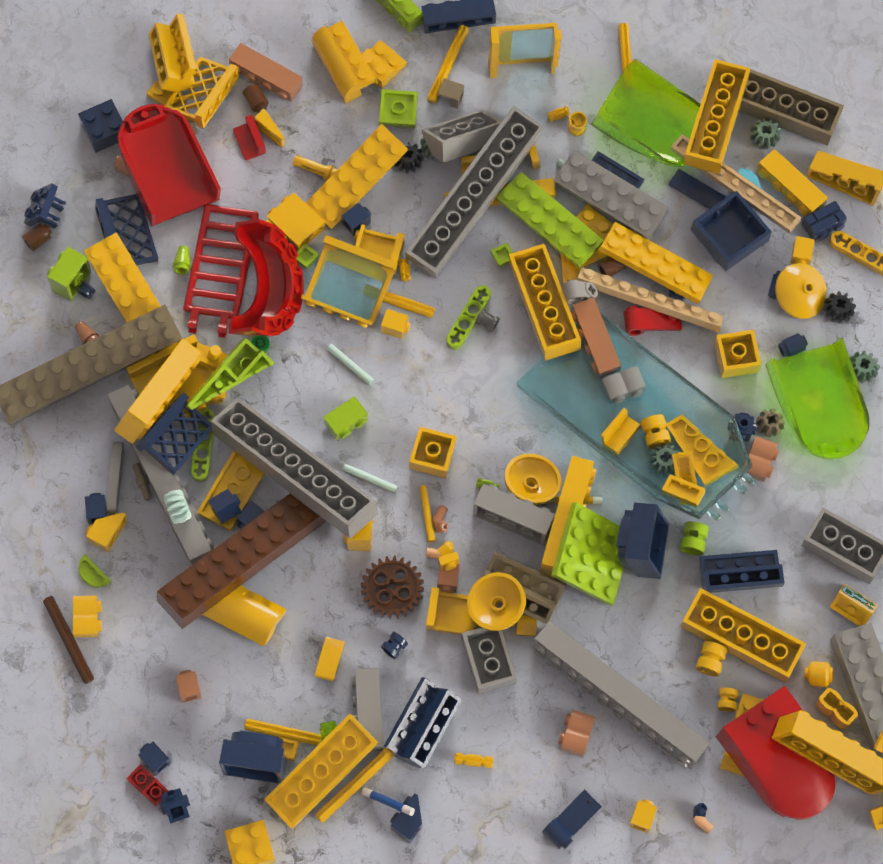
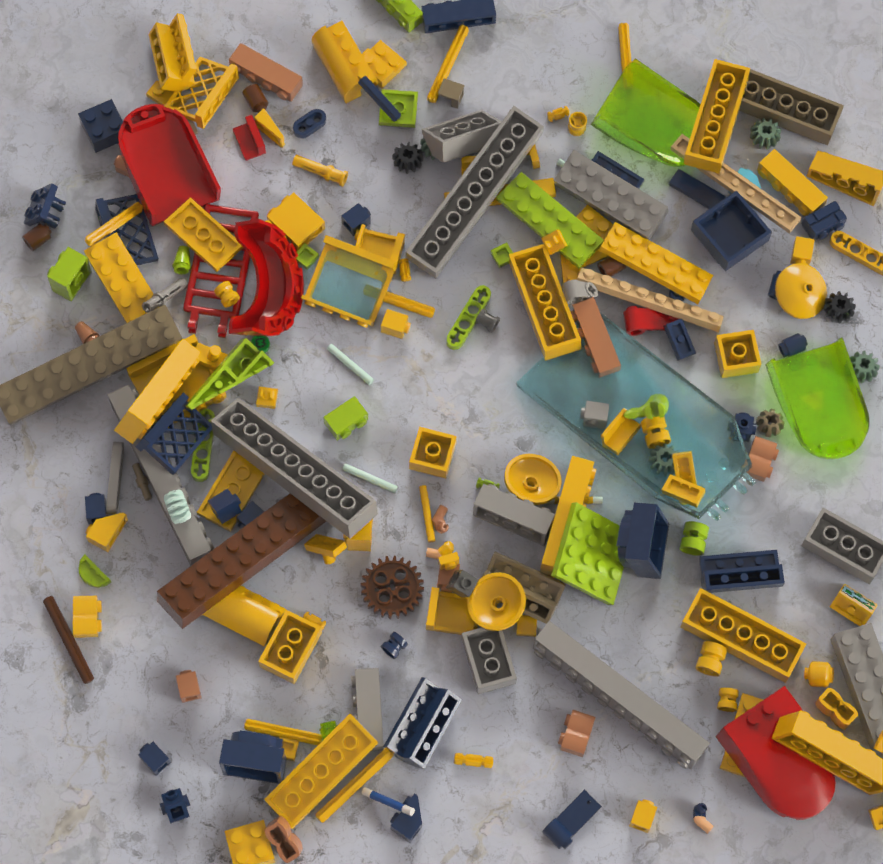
dark blue bush [76,282,96,299] -> none
red slope [126,764,168,807] -> none
yellow plate [306,124,409,230] -> none
yellow slope [314,637,345,682] -> none
panel [488,23,562,78] -> none
light grey brick [602,366,646,404] -> none
yellow wing [666,414,739,487] -> none
none -> yellow axle [85,202,143,246]
none -> light grey pin [142,278,188,313]
none -> yellow plate [164,197,244,272]
none -> yellow wheel [214,281,240,308]
none -> yellow tile [256,386,278,409]
none -> yellow brick [258,610,322,684]
none -> nougat brick [265,816,303,863]
none -> dark blue plate [293,109,326,138]
none -> yellow piece [303,612,326,630]
none -> yellow tile [304,534,347,564]
none -> dark blue axle [358,76,401,122]
none -> dark grey brick [446,570,478,598]
none -> yellow tile [541,229,568,255]
none -> light grey brick [580,401,609,429]
none -> lime piece [624,394,669,419]
none -> dark blue plate [663,319,696,361]

